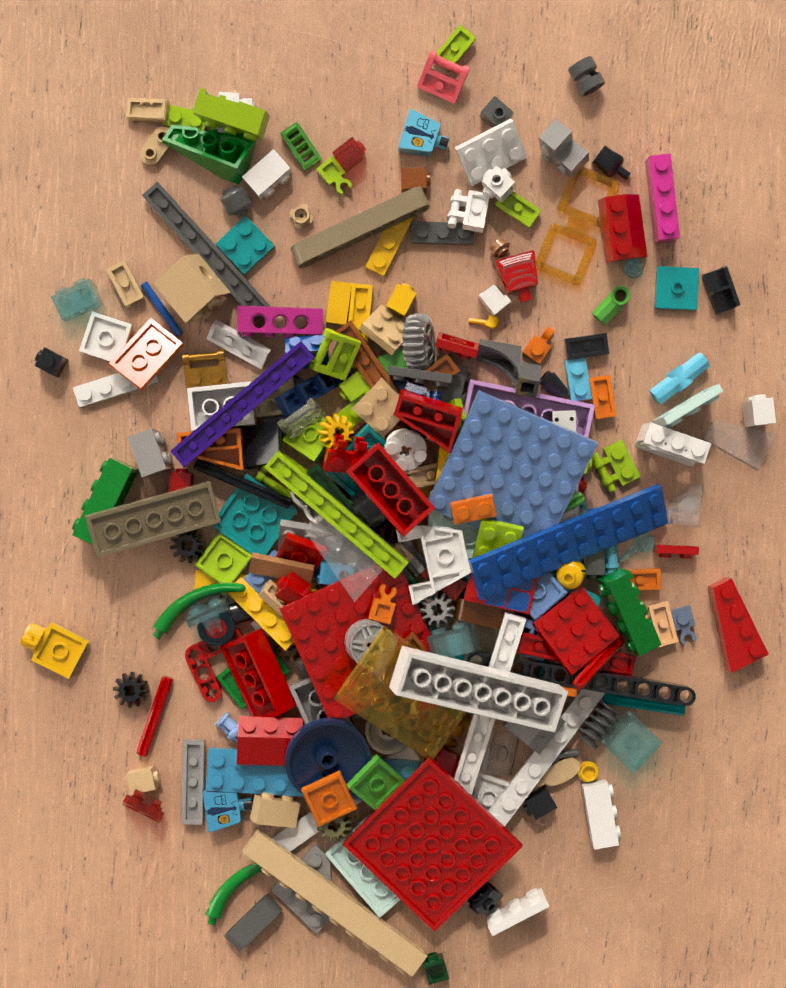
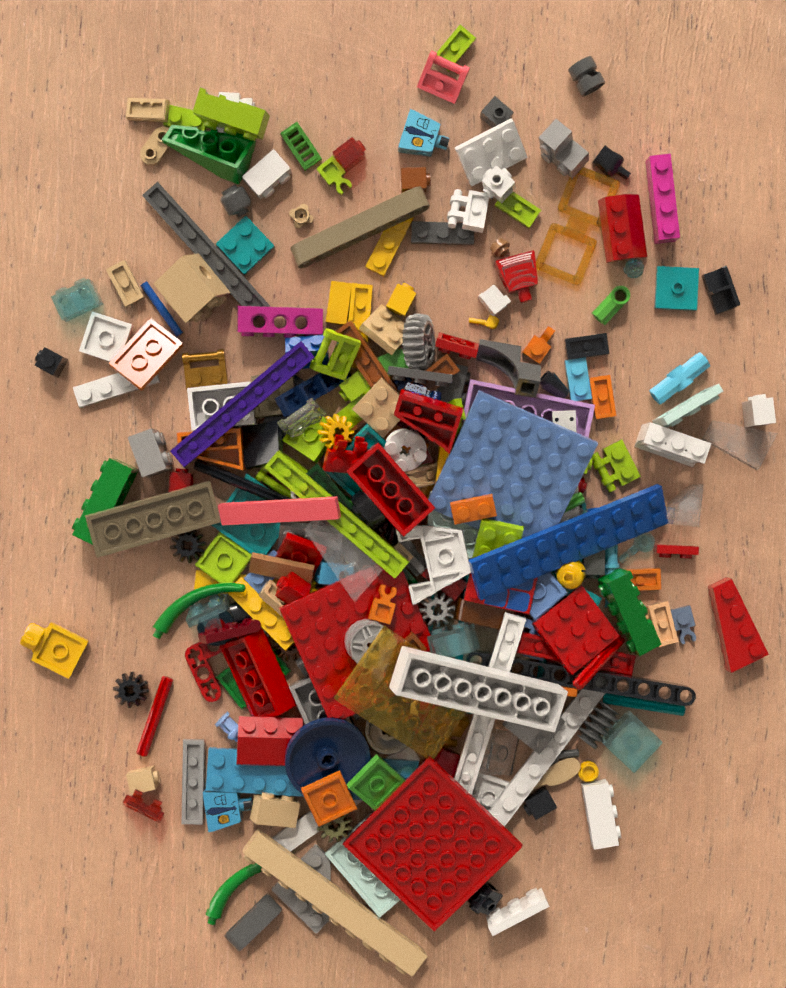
white plate [206,320,271,369] -> none
dark green bracket [422,952,449,985] -> none
none -> dark red plate [198,618,261,644]
none -> coral tile [218,496,341,525]

